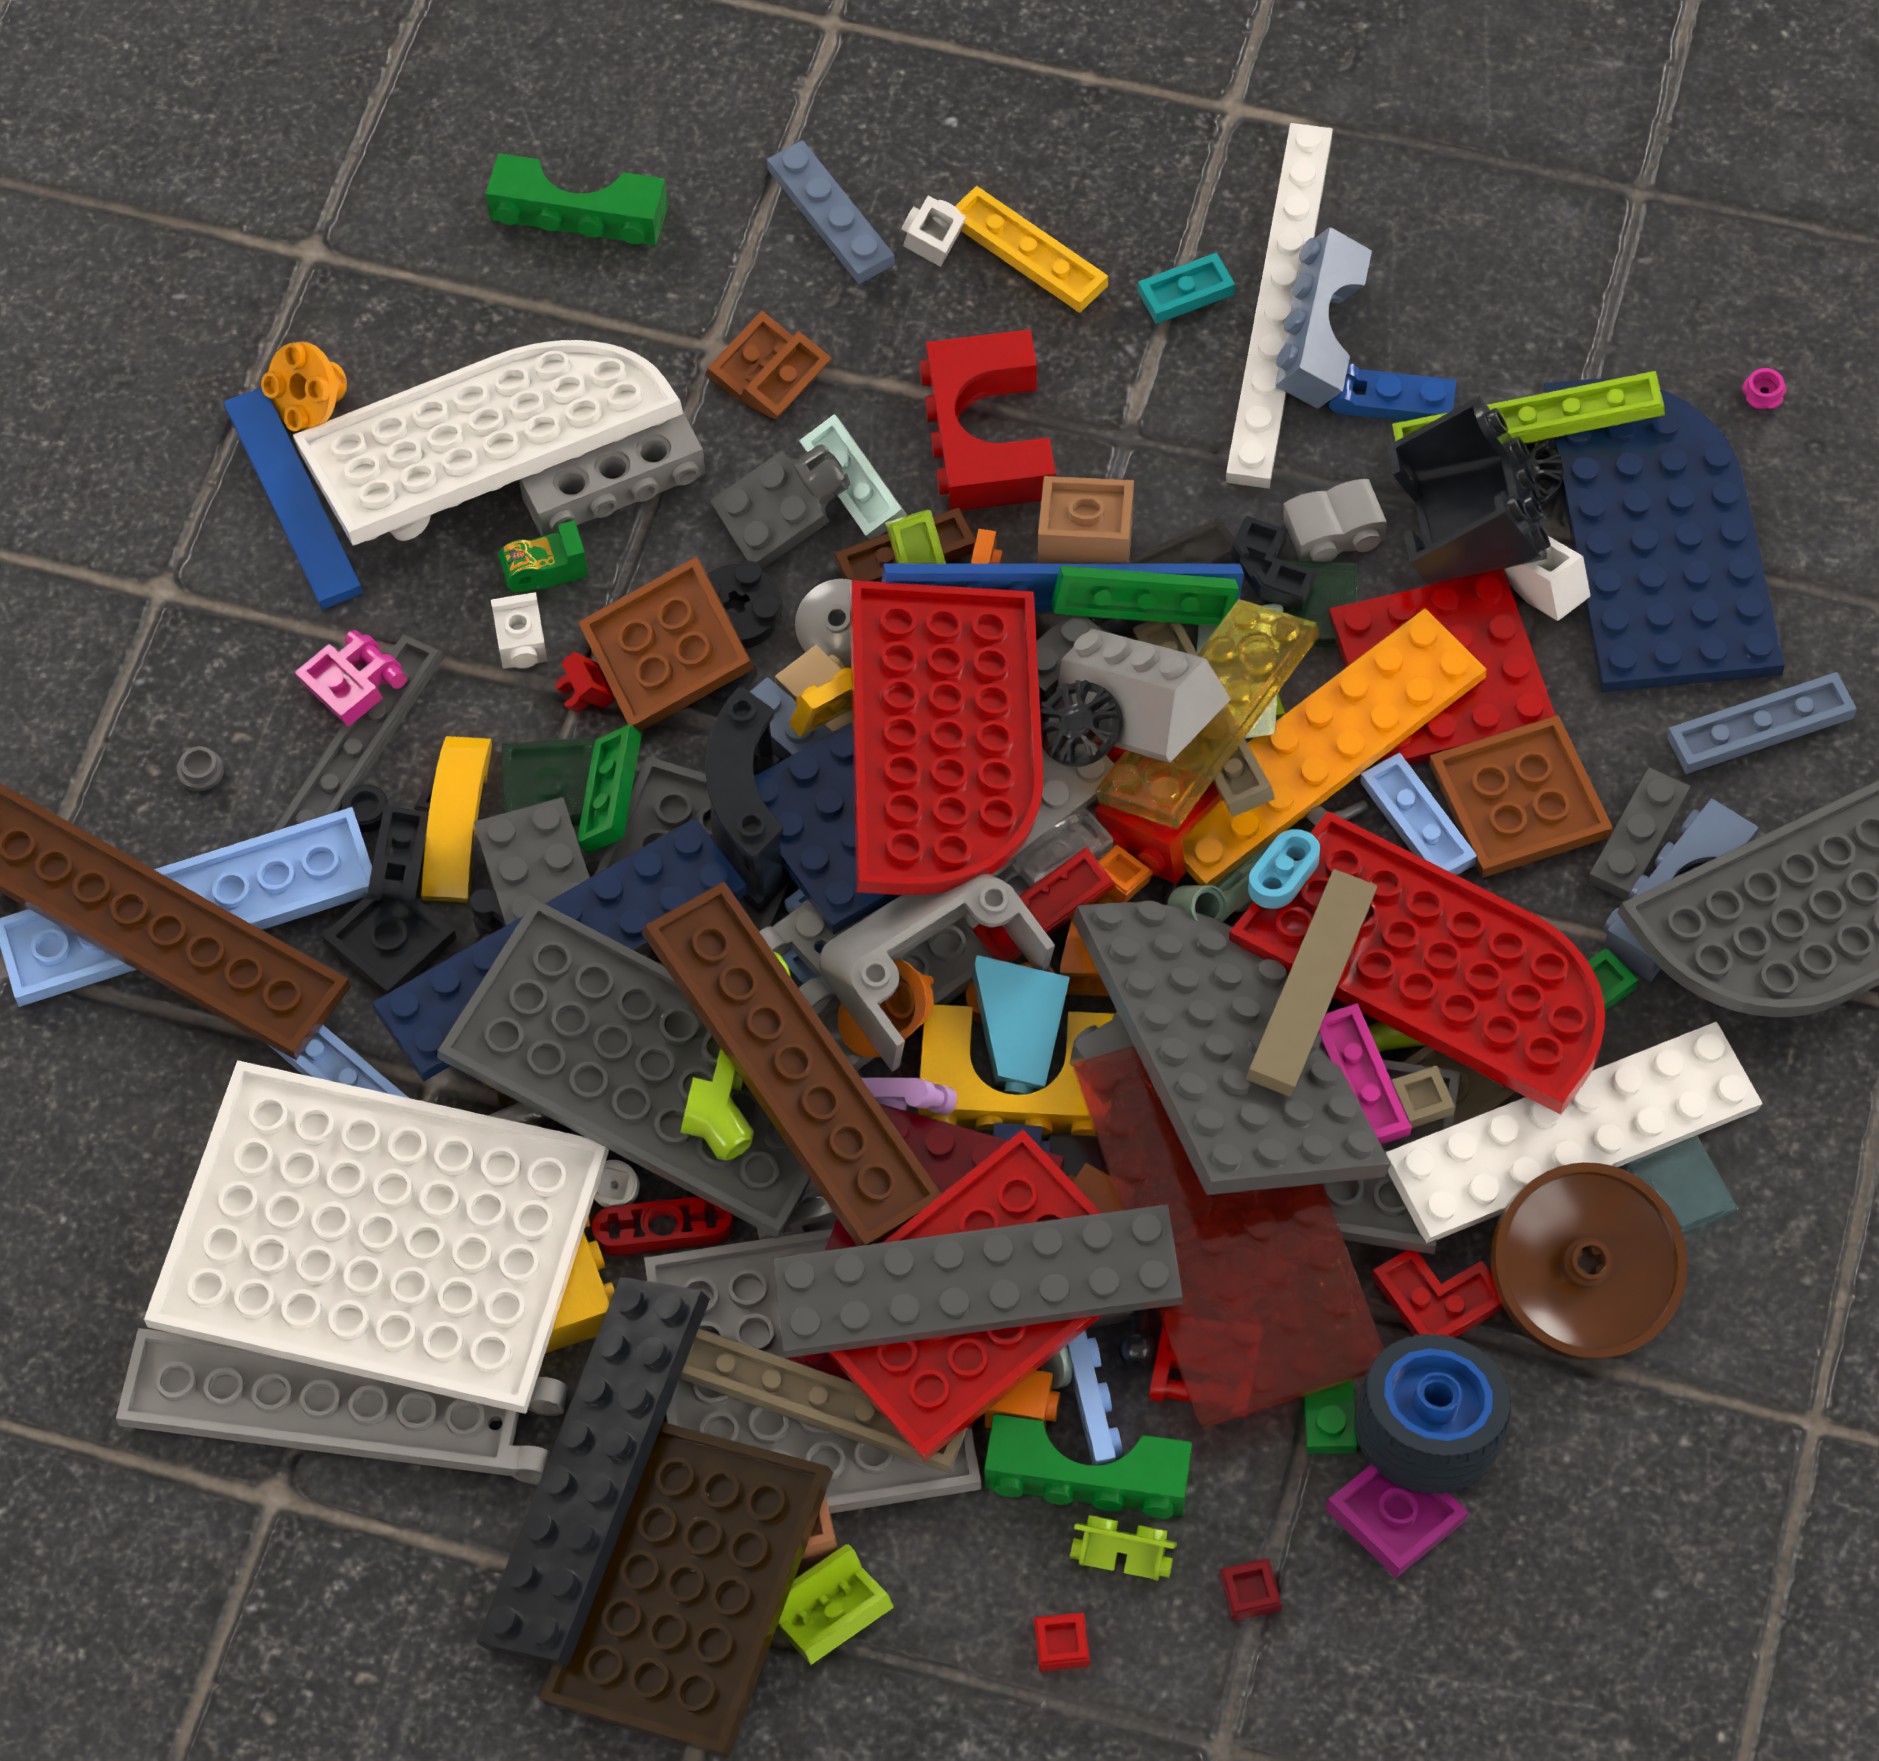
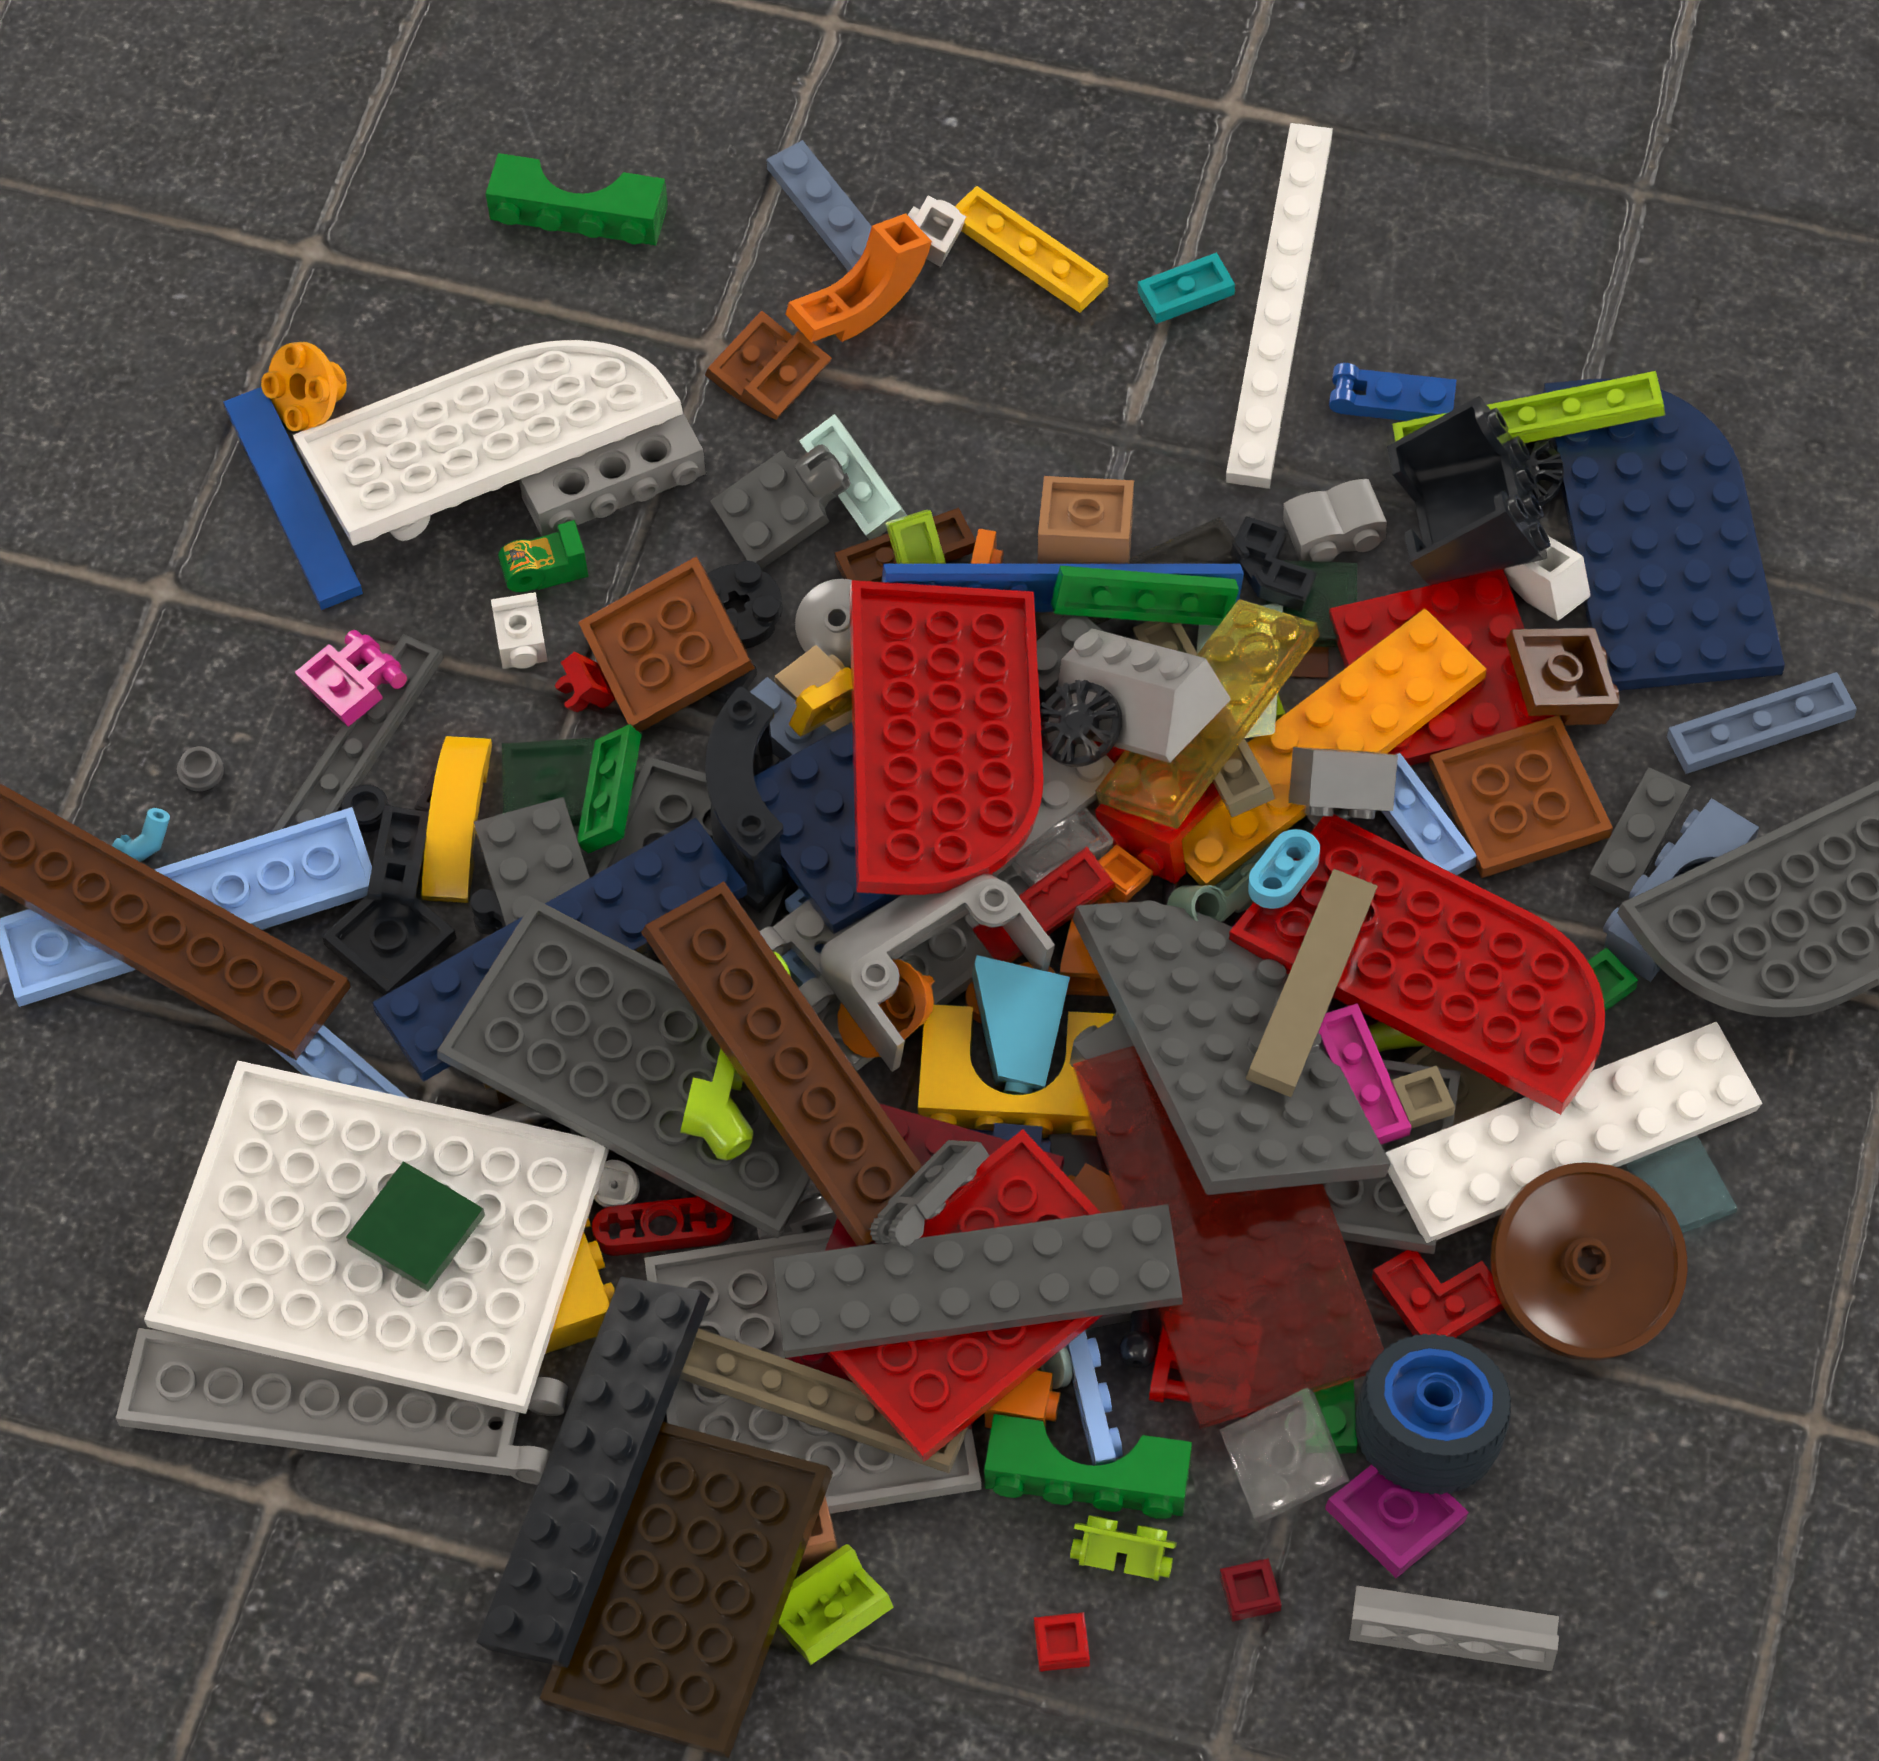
lavender plate [861,1078,957,1115] -> none
red arch [919,329,1056,511] -> none
arch [1275,227,1372,409] -> none
dark pink plate [1742,368,1787,409] -> none
none -> medium azure arm [112,808,170,862]
none -> dark green tile [346,1161,485,1292]
none -> orange arch [785,213,932,343]
none -> dark grey hinge [869,1140,989,1247]
none -> clear plate [1219,1387,1349,1523]
none -> reddish brown sticker [1287,646,1329,678]
none -> brick [1288,747,1398,819]
none -> light grey fence [1349,1586,1559,1671]
none -> reddish brown plate [1506,628,1619,725]

